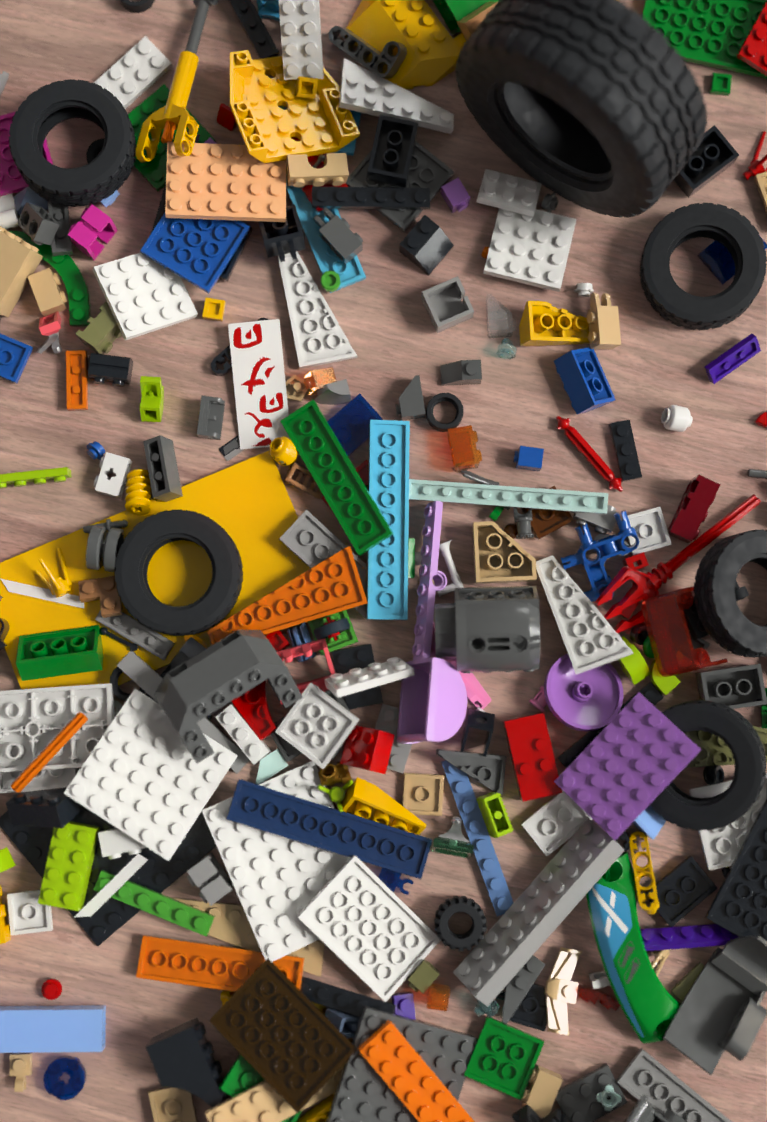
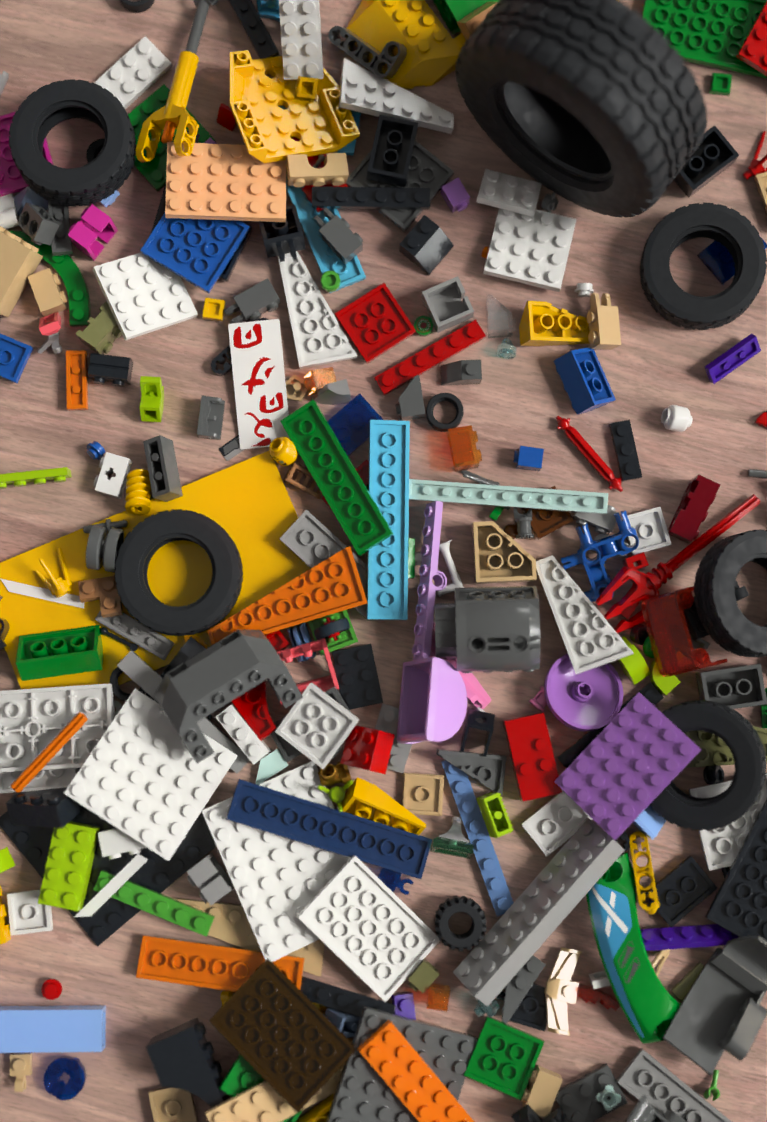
white plate [324,657,415,698] -> none
none -> dark grey hinge [224,278,281,324]
none -> red plate [335,283,416,364]
none -> red plate [374,319,486,395]
none -> green tile [414,316,433,336]
none -> bright green hand [704,1070,720,1101]

